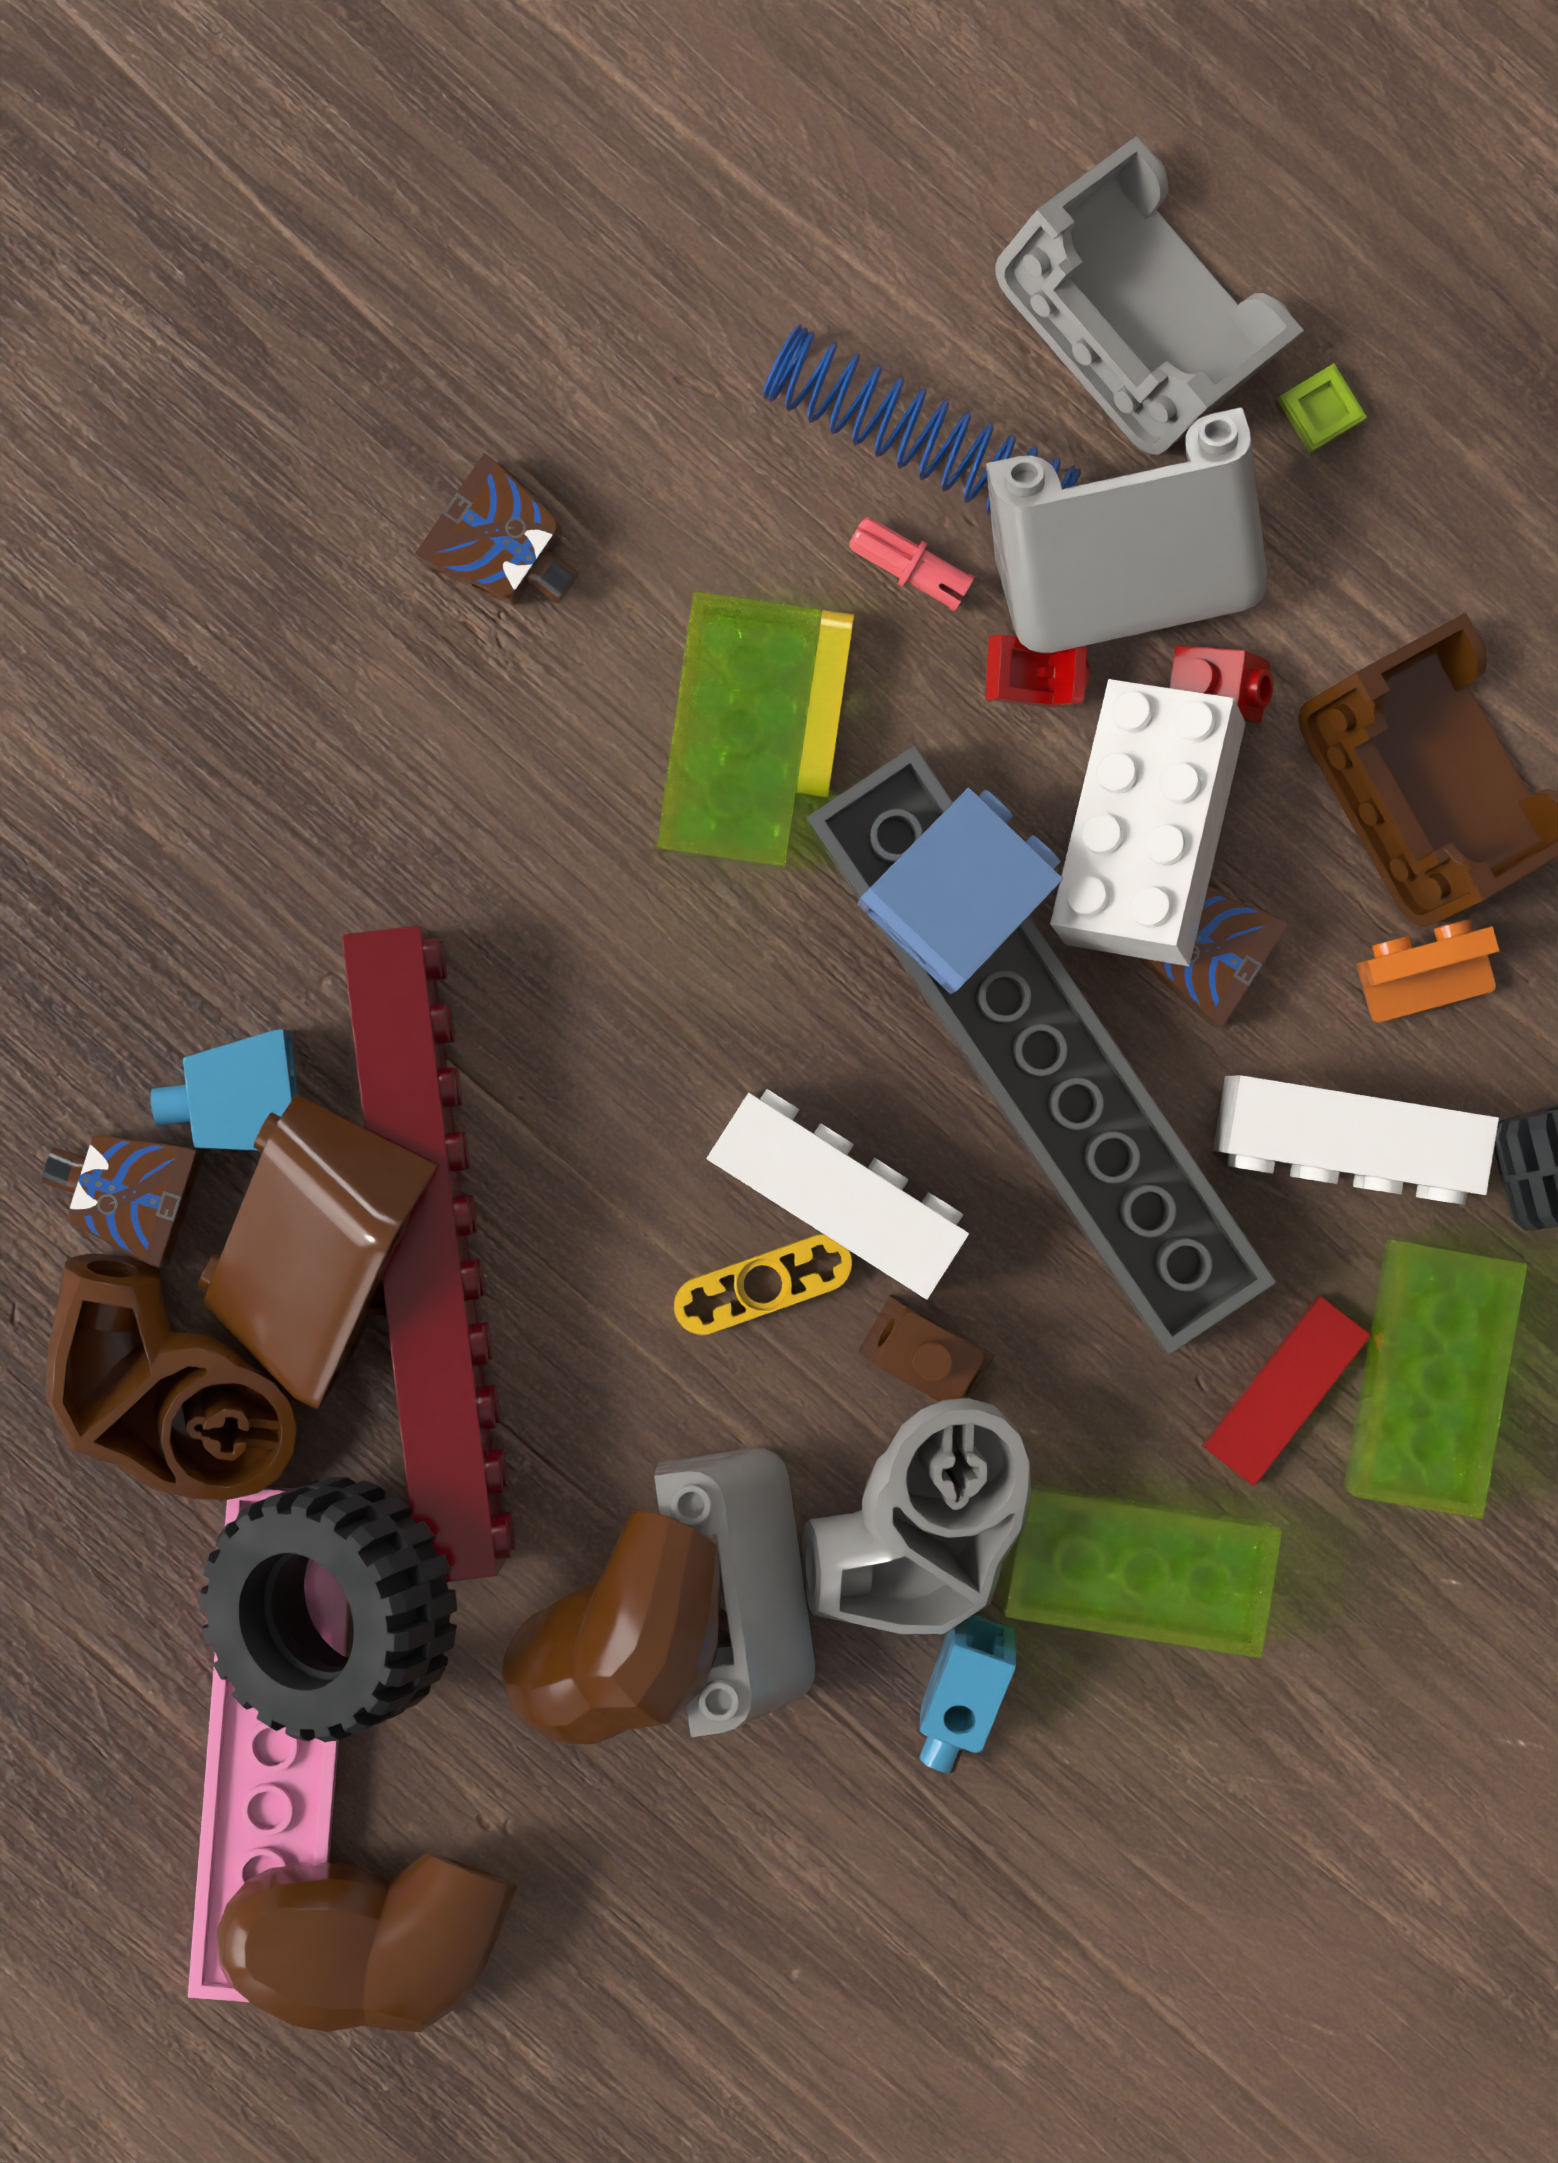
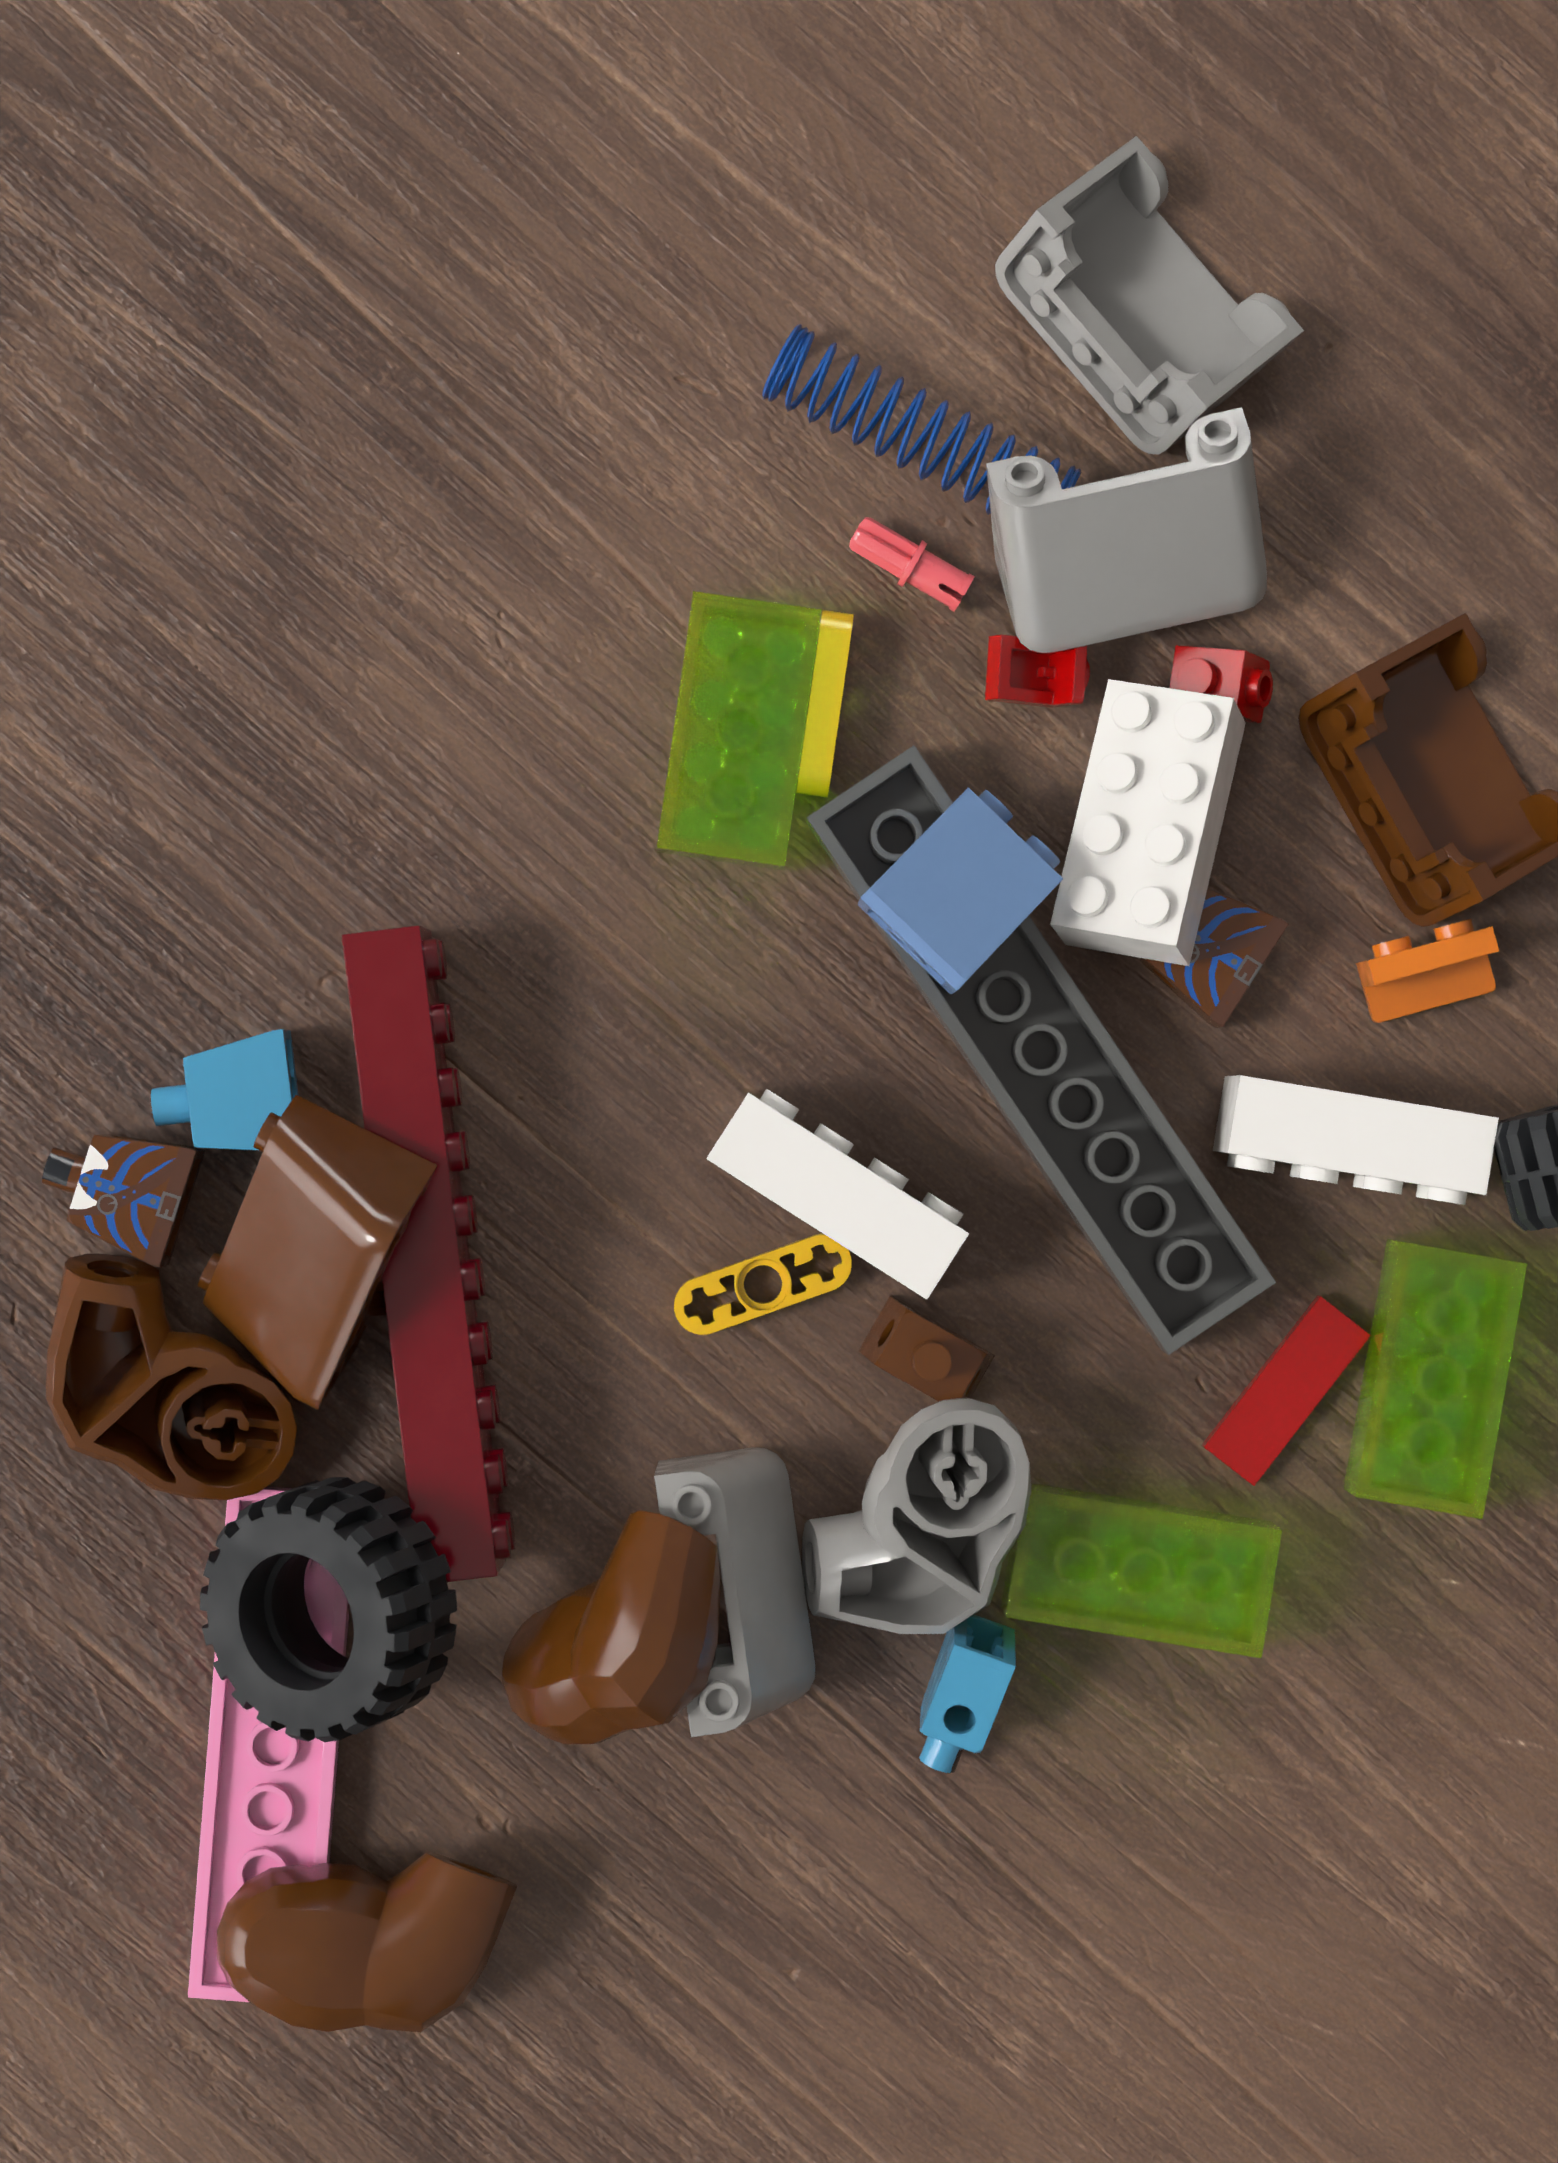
torso [415,453,579,606] -> none
lime tile [1277,363,1367,454] -> none

